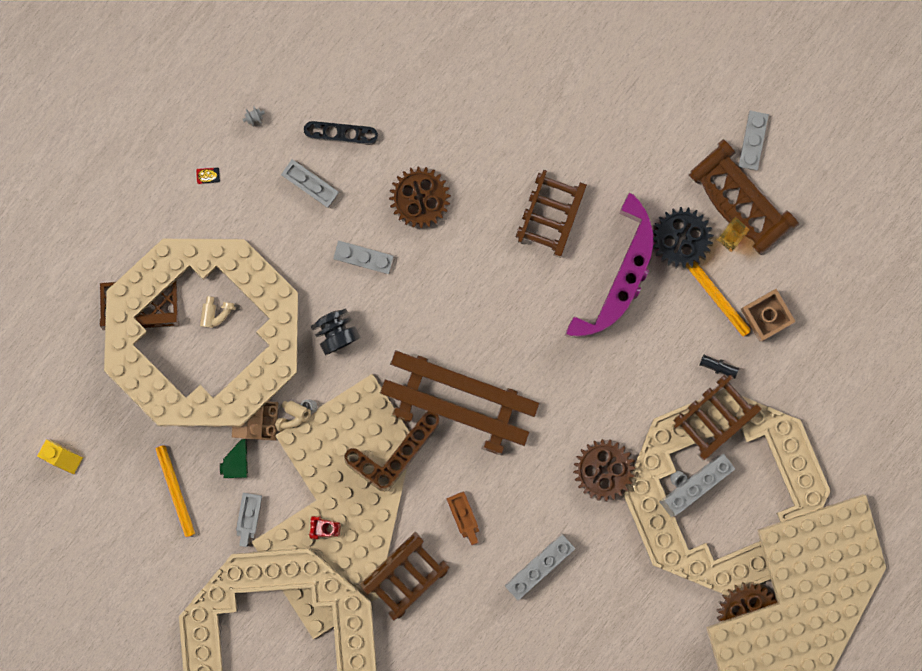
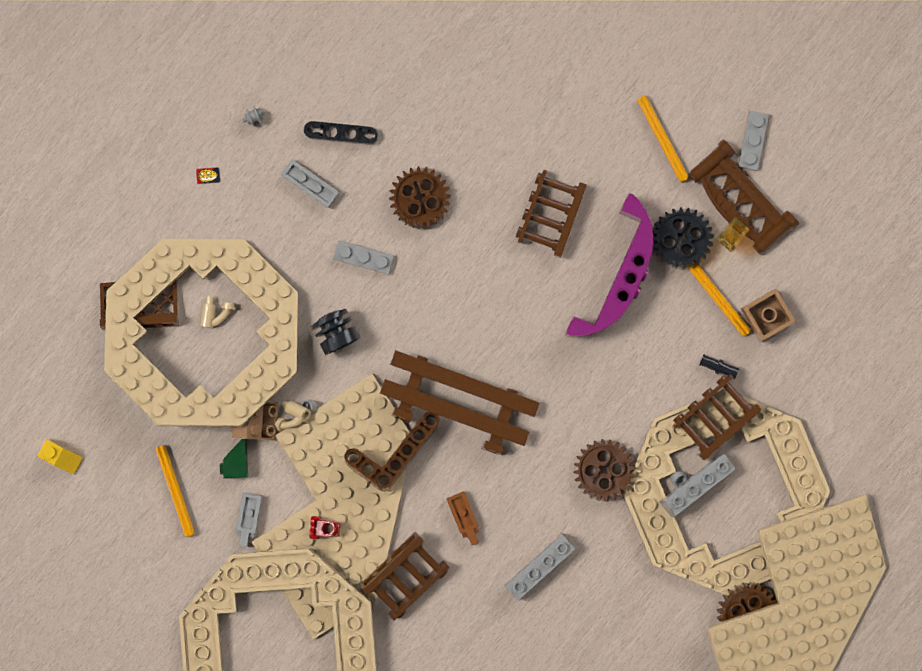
none -> light orange axle [637,95,689,182]

